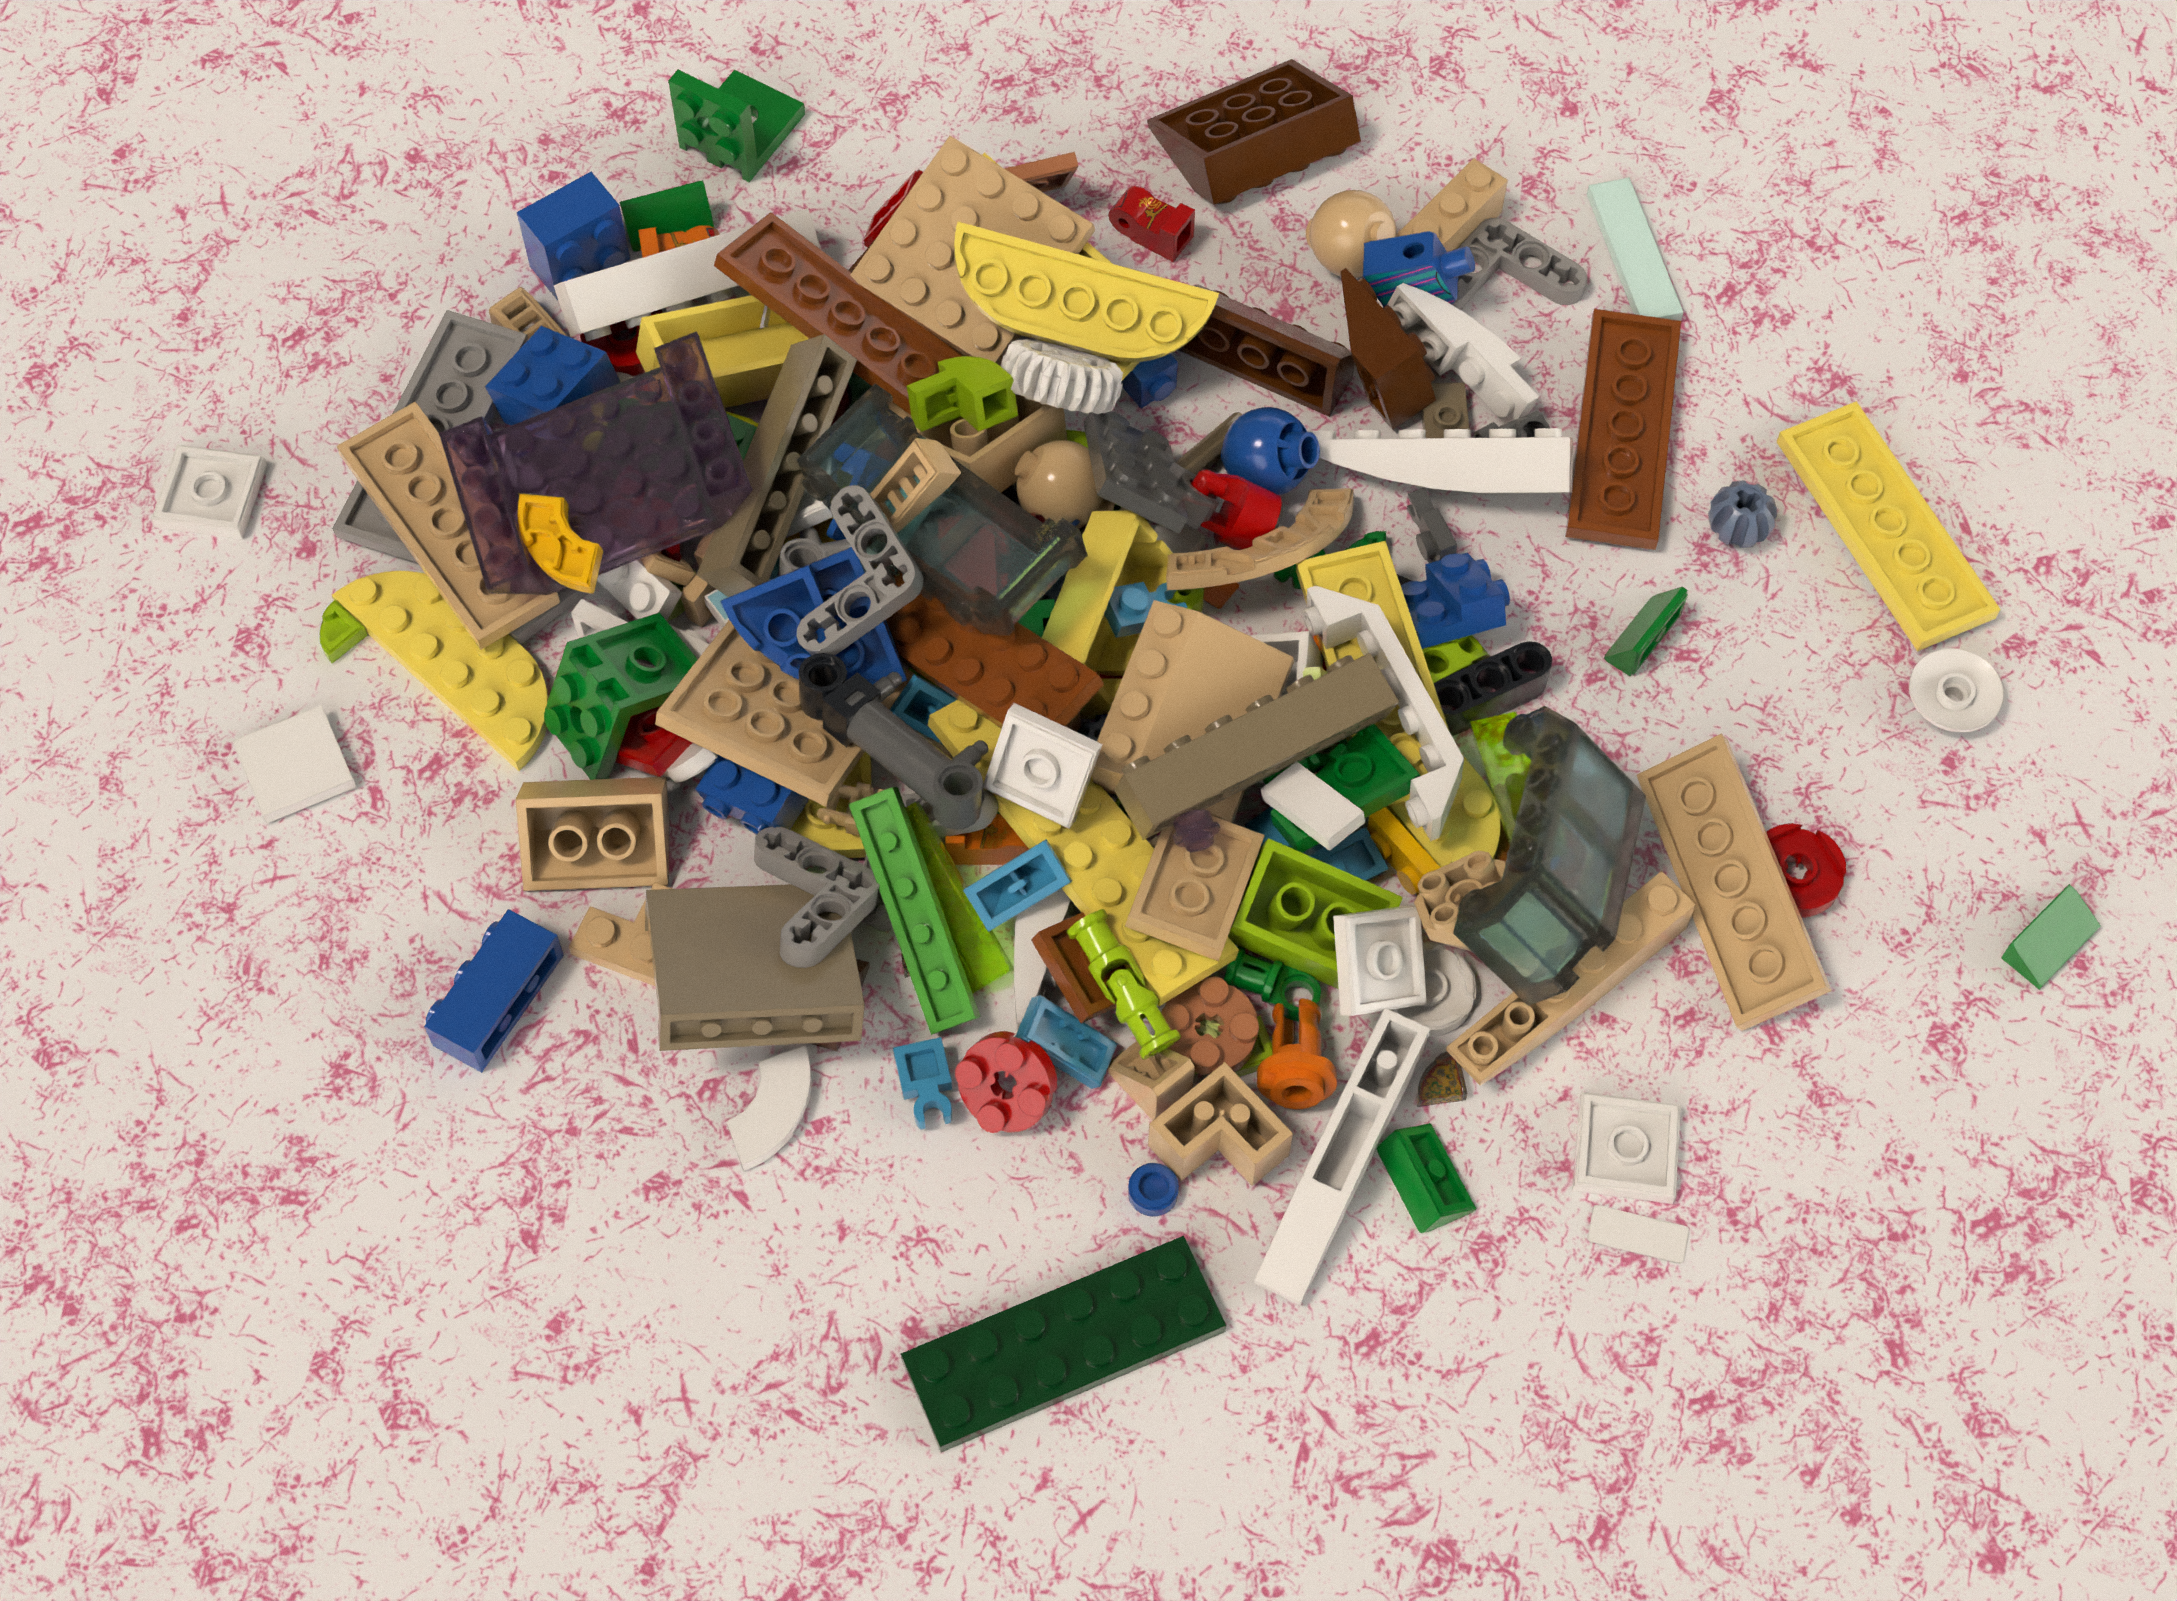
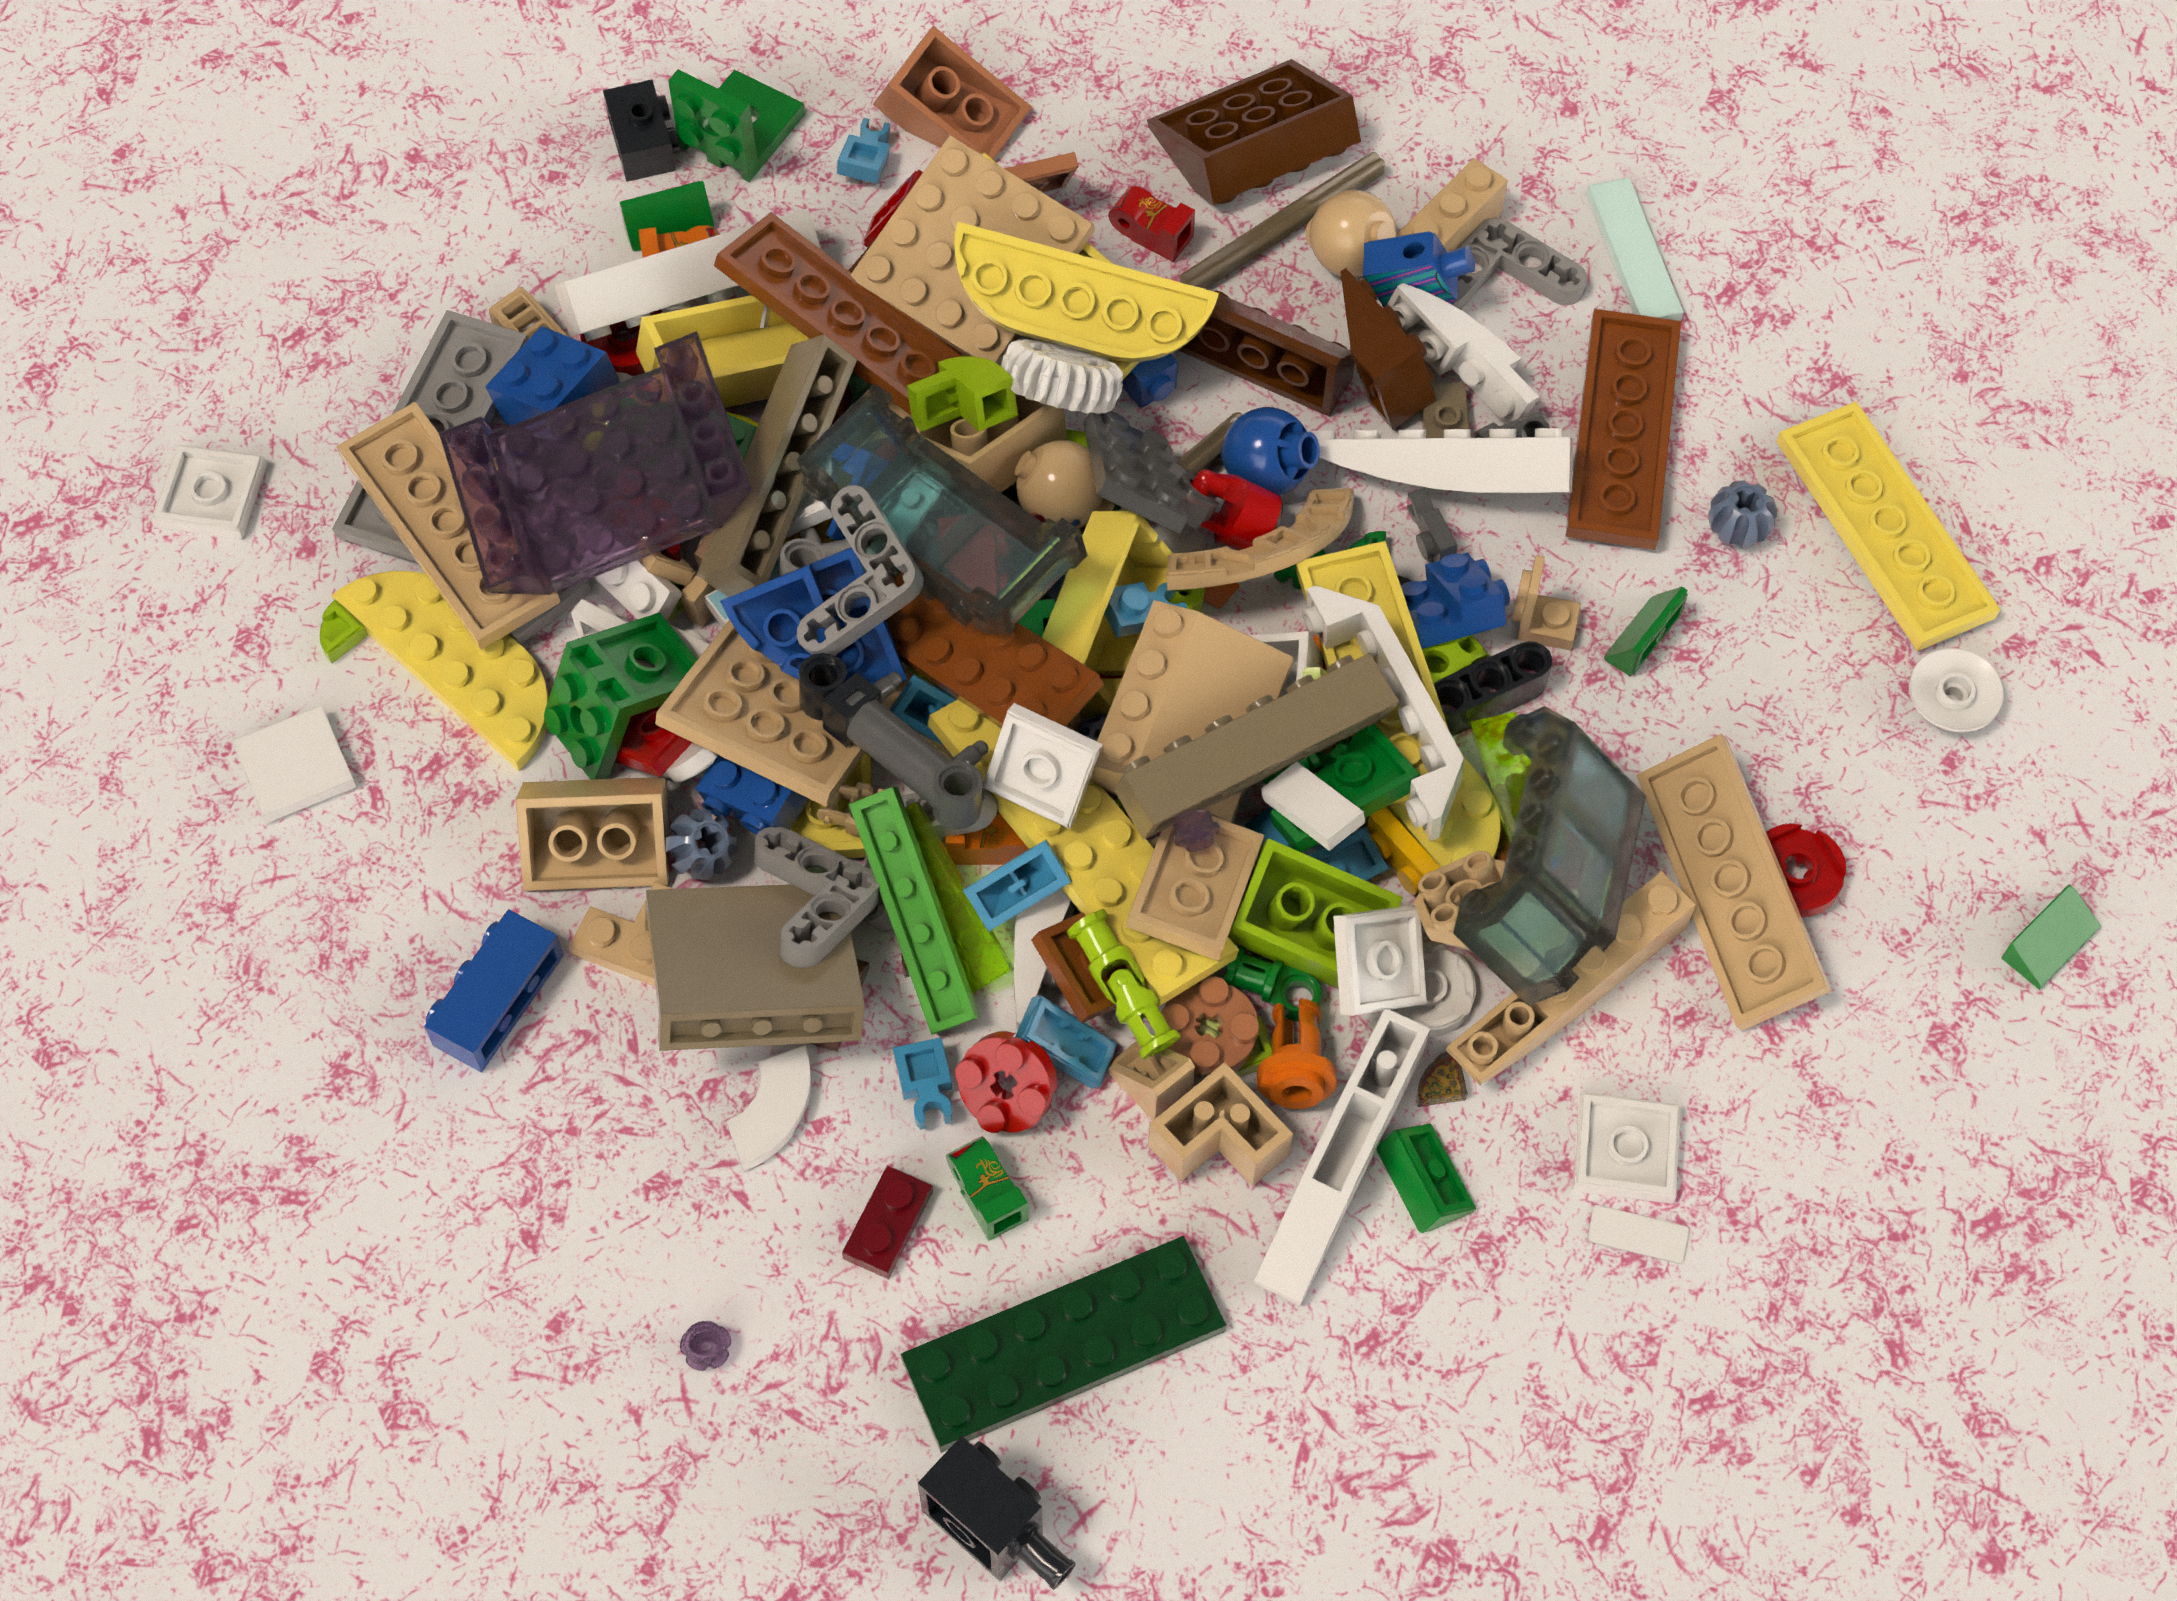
blue brick [516,171,630,300] -> none
yellow tile [517,494,603,594] -> none
tan slope [870,438,961,538] -> none
blue tile [1128,1163,1179,1217] -> none
none -> black brick [603,79,680,182]
none -> sand blue piece [665,809,738,880]
none -> clear purple plate [680,1321,731,1371]
none -> dark azure plate [837,118,890,184]
none -> dark red plate [842,1165,933,1280]
none -> nougat slope [873,26,1032,160]
none -> black brick [918,1435,1076,1590]
none -> green leg [946,1136,1028,1241]
none -> dark tan axle [1179,152,1386,288]
none -> tan bracket [1511,555,1581,651]

